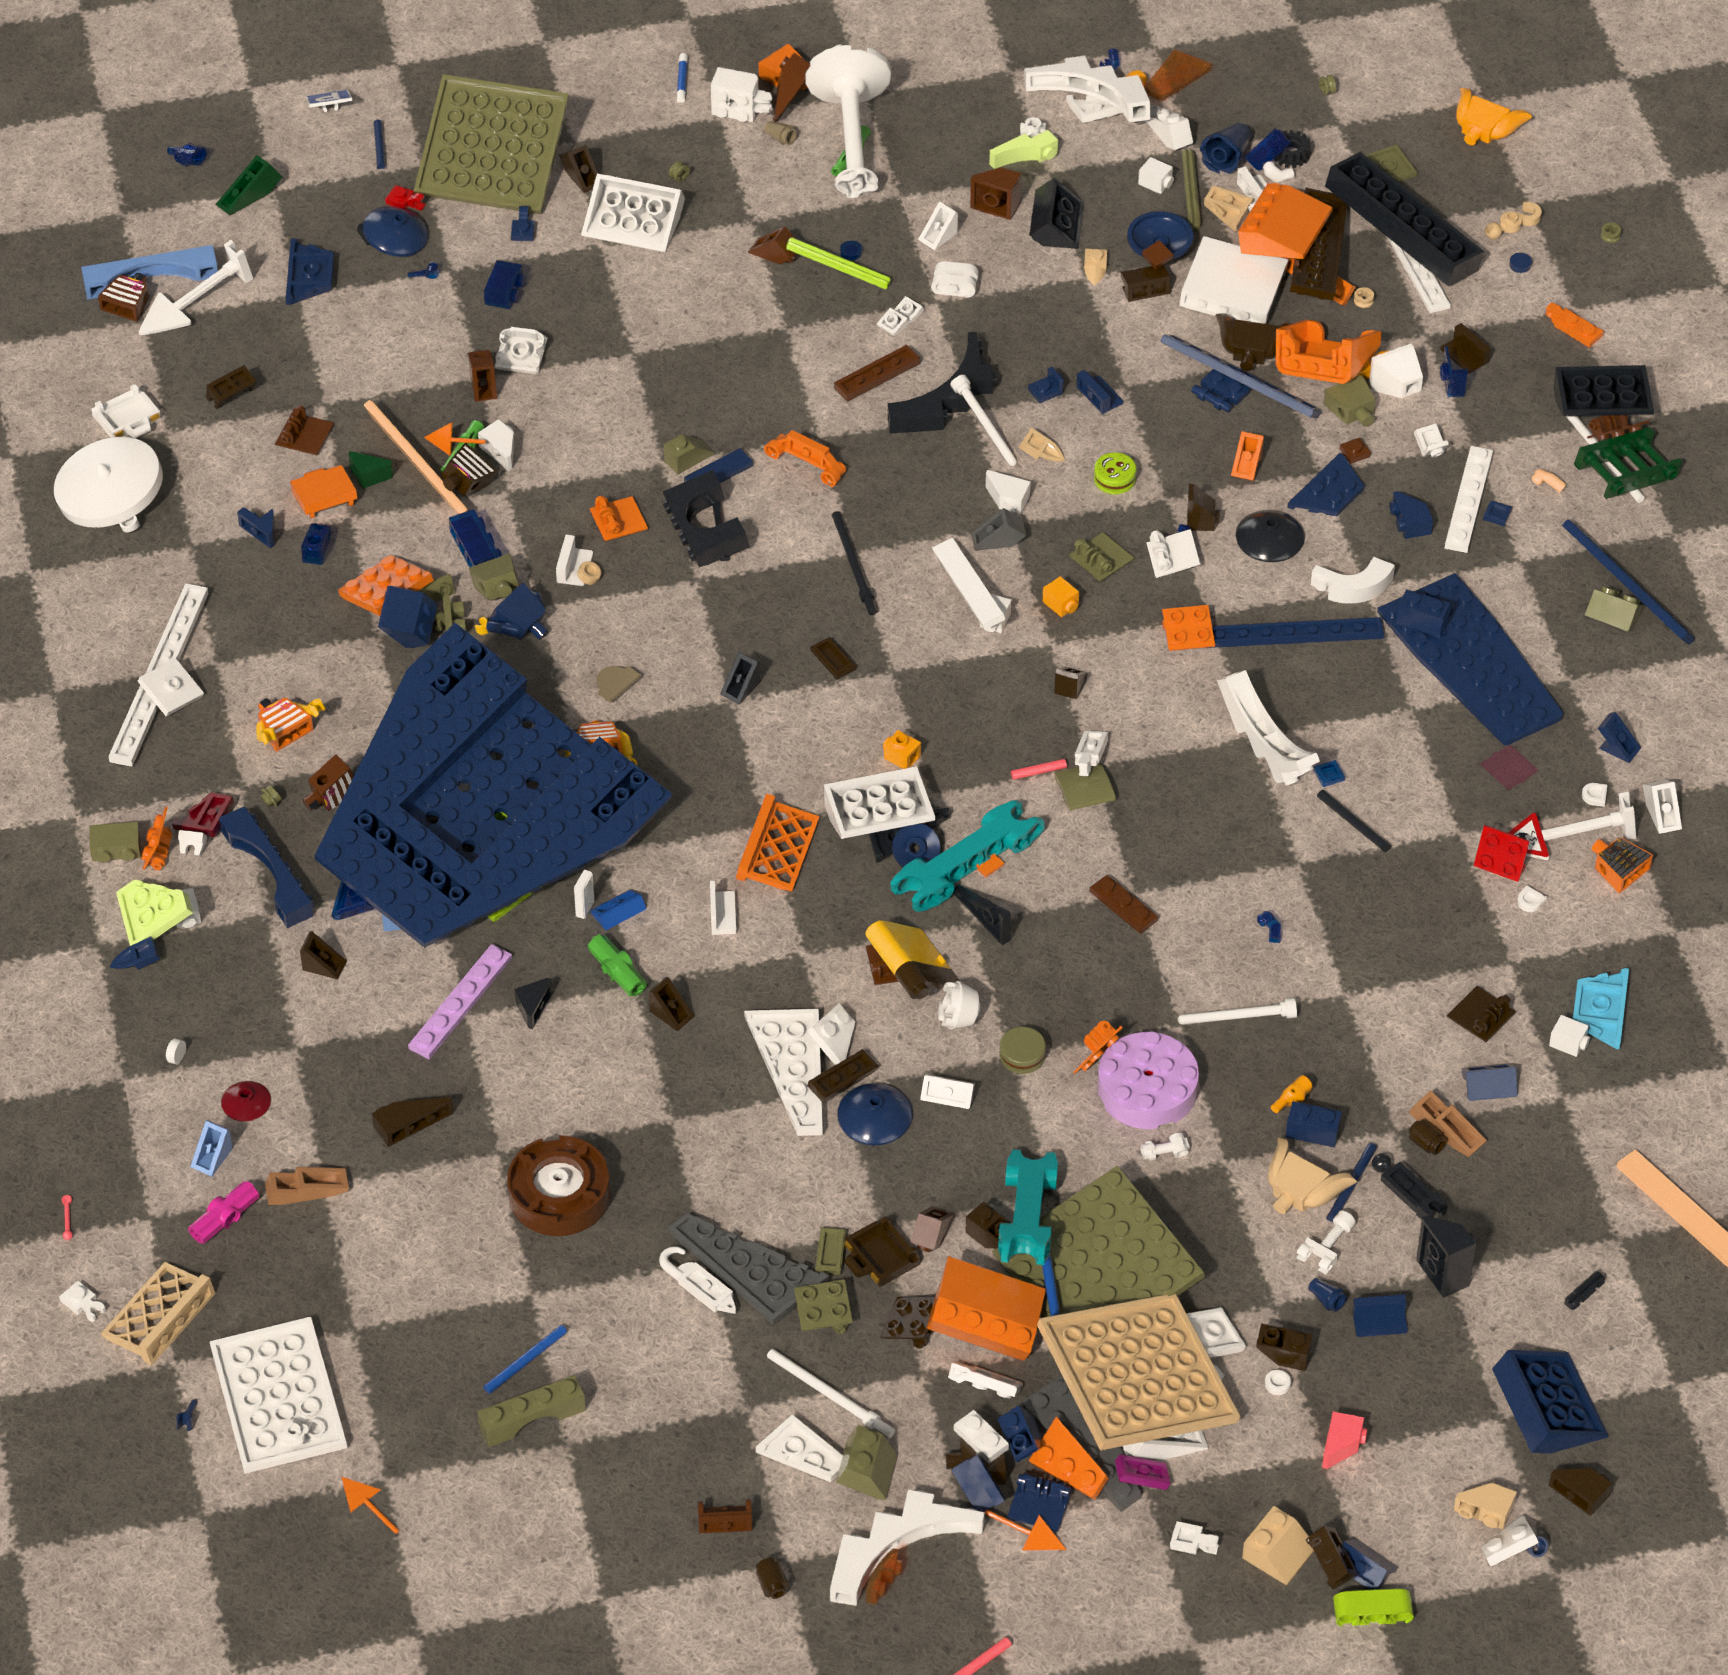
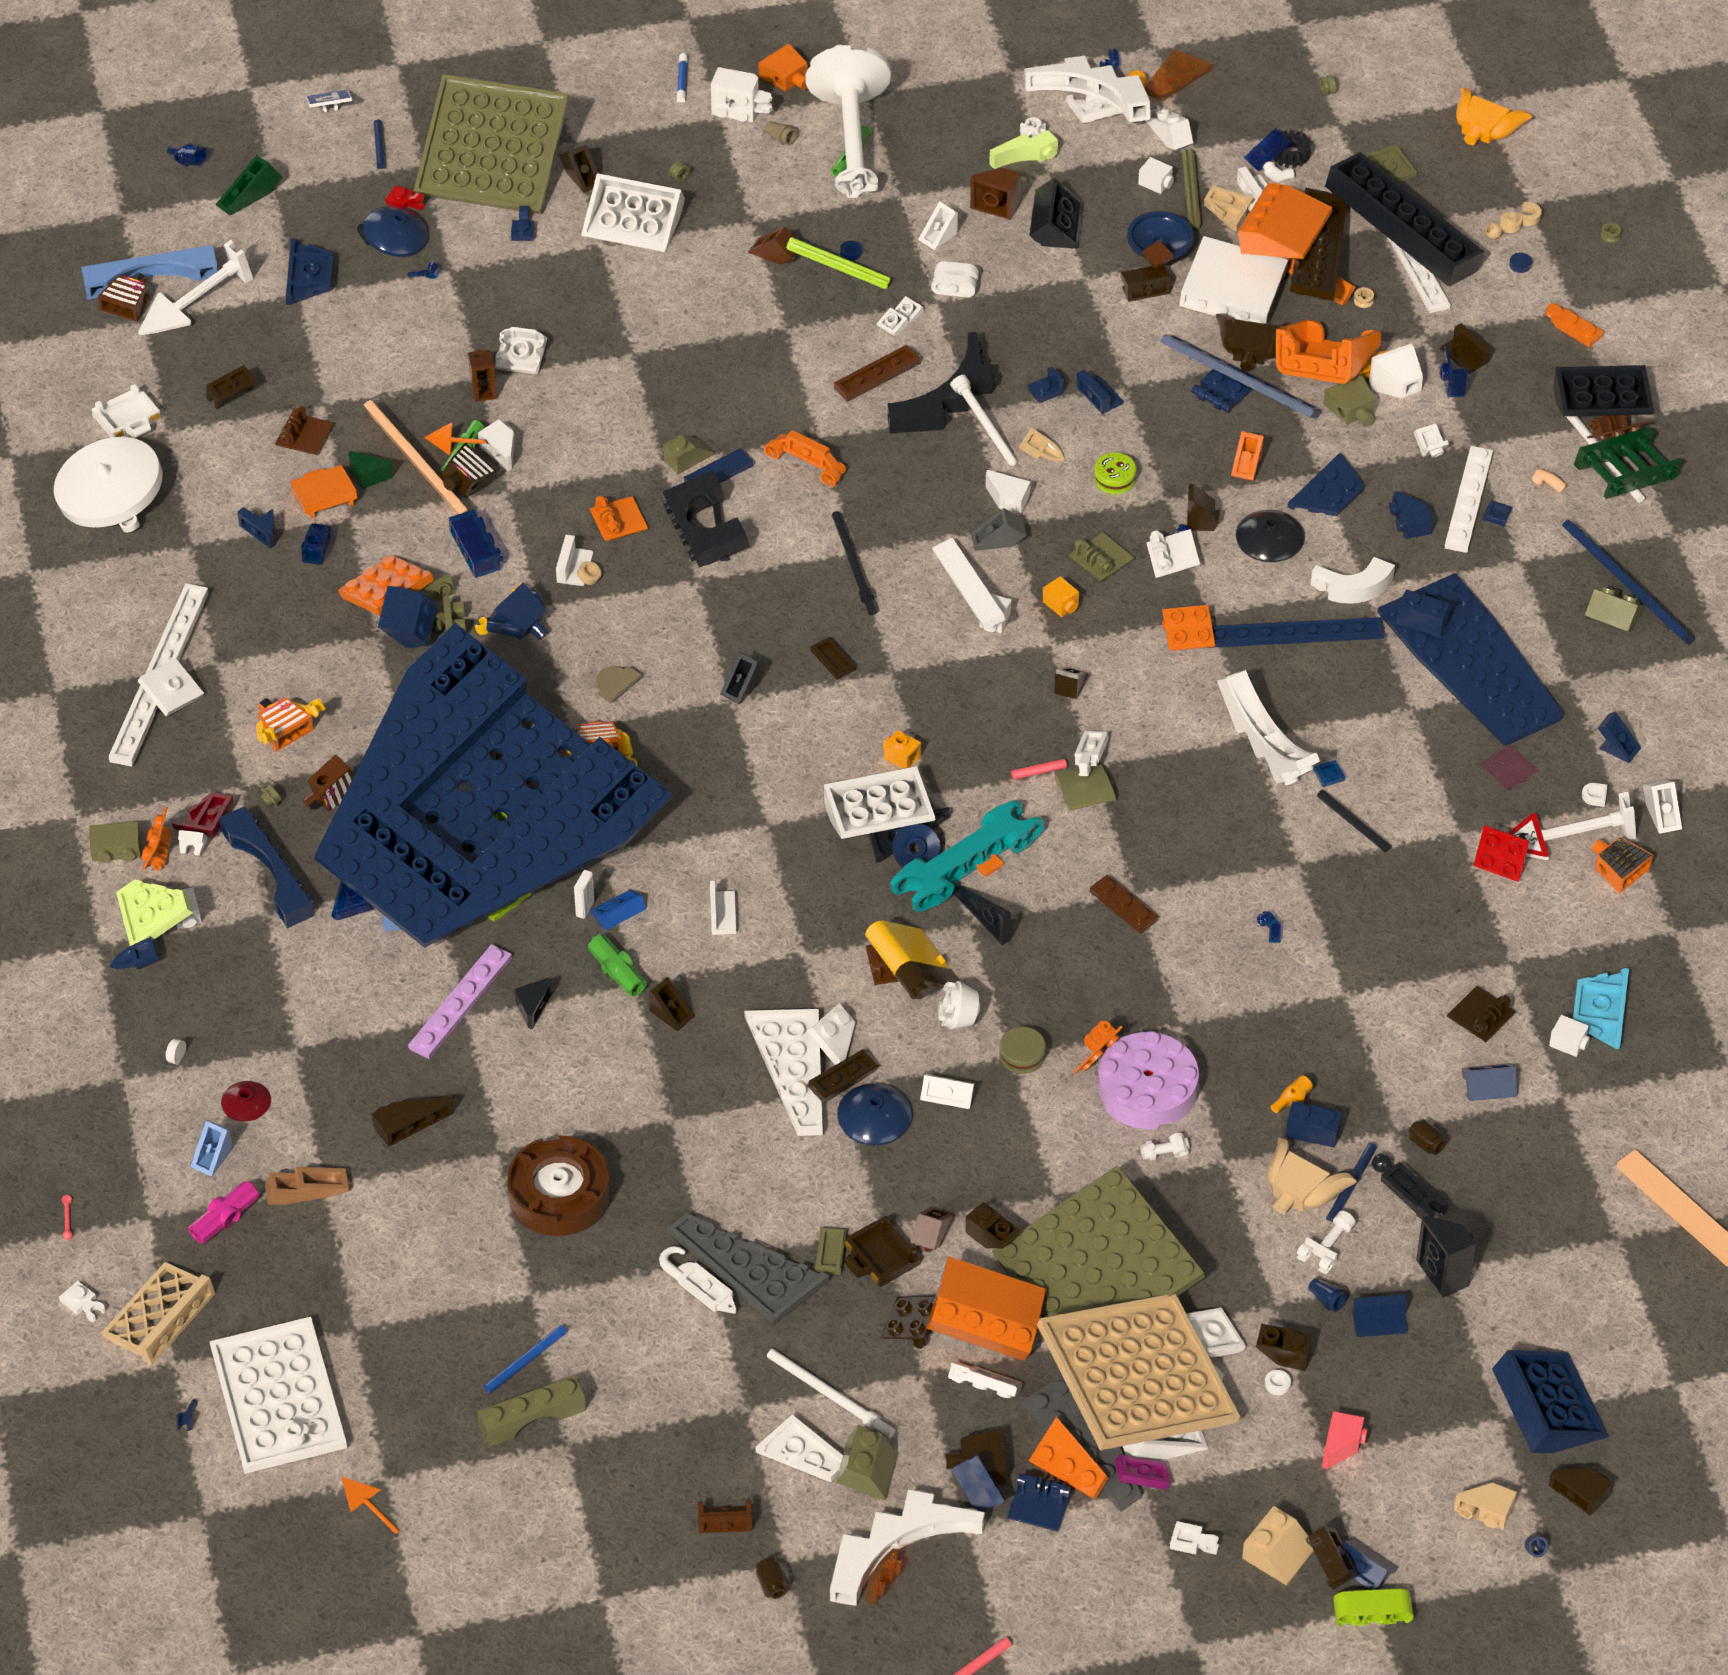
dark brown slope [300,931,347,979] -> none
olive torso [469,553,519,600] -> none
clear blue brick [484,260,526,309] -> none
orange fence [736,793,820,891] -> none
reddish brown slope [772,53,810,122] -> none
olive hinge [794,1279,853,1334] -> none
white plate [954,1410,1009,1464] -> none
orange piece [985,1510,1066,1550] -> none
dark blue slope [997,1405,1042,1462] -> none
teal piece [998,1149,1058,1265] -> none
blue bar [1042,1254,1061,1316] -> none
tan plate [1084,249,1107,285] -> none
white piece [1178,998,1297,1025] -> none
dark blue cone [1200,123,1251,174] -> none
reddish brown plate [1340,437,1371,464] -> none
medium nougat slope [1408,1090,1487,1157] -> none
white wing [1481,1515,1539,1566] -> none
white tile [1517,885,1547,912] -> none
black axle [1564,1271,1606,1310] -> none

